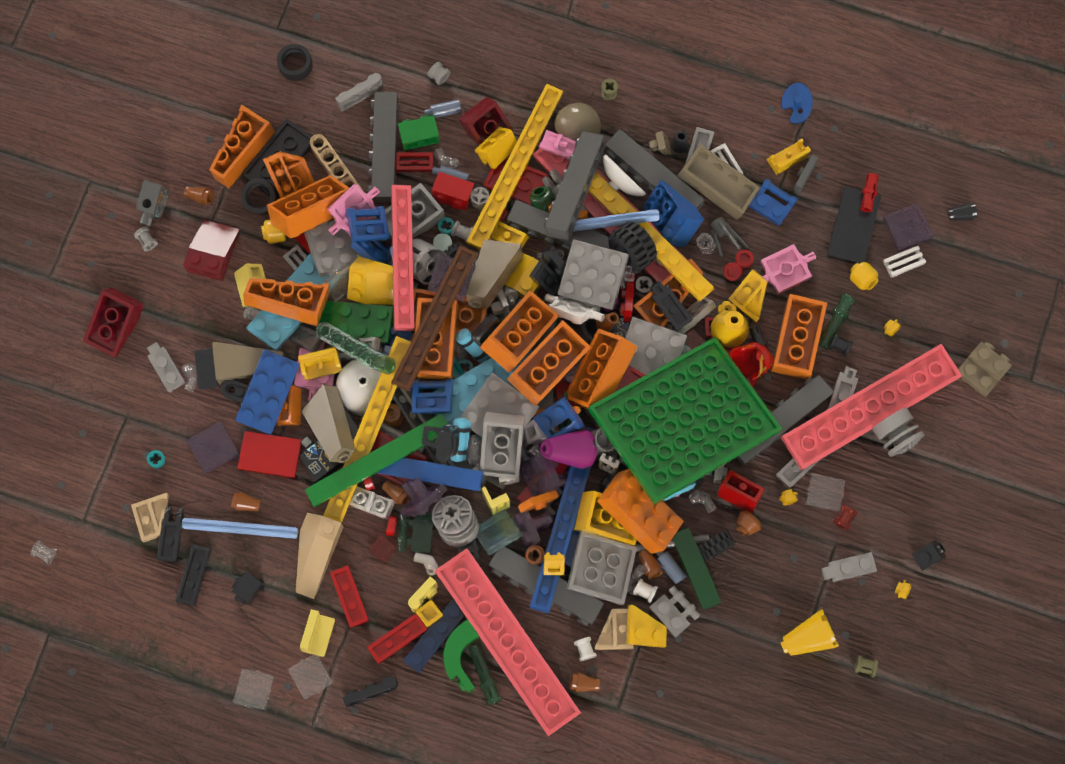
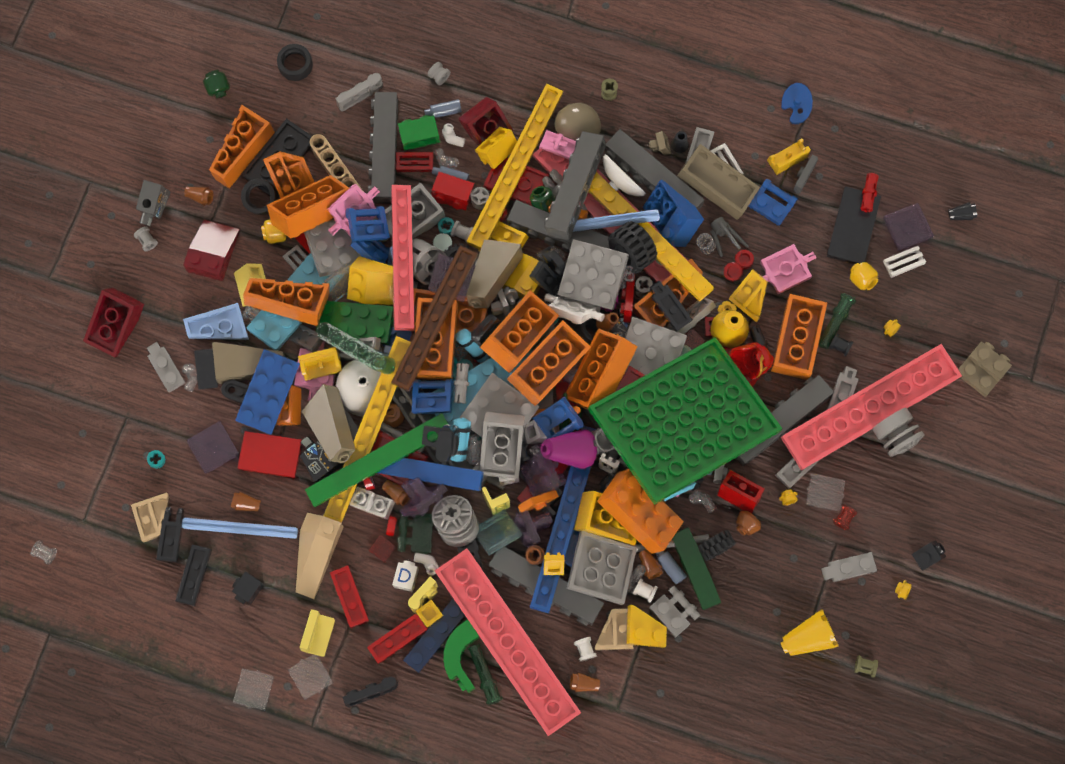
none -> light blue wing [183,303,249,340]
none -> dark green head [203,70,230,99]
none -> white brick [392,560,419,592]
none -> white arm [442,124,465,147]
none -> light grey pin [454,363,469,404]

